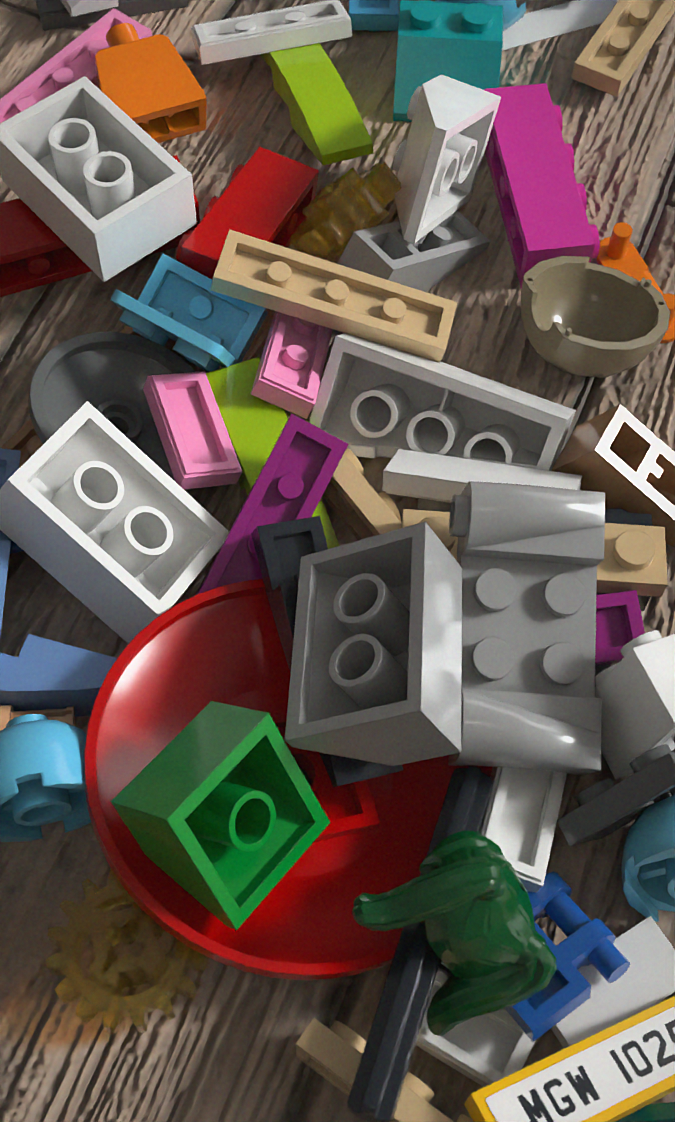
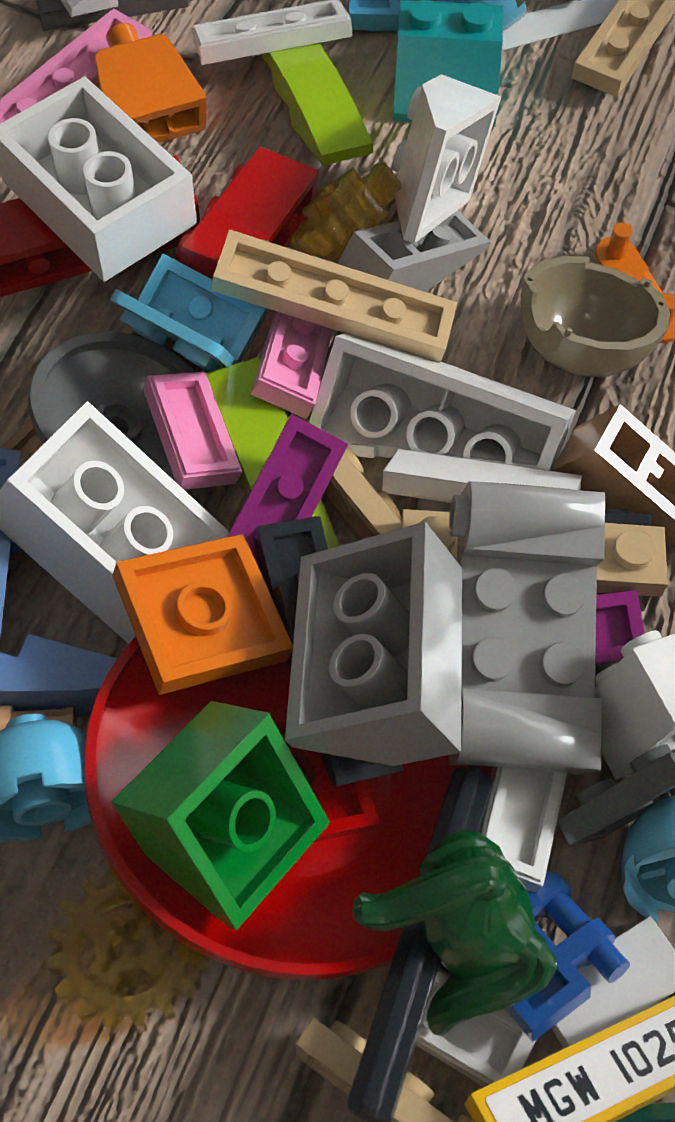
dark pink brick [484,83,600,288] -> none
none -> orange plate [112,534,293,695]

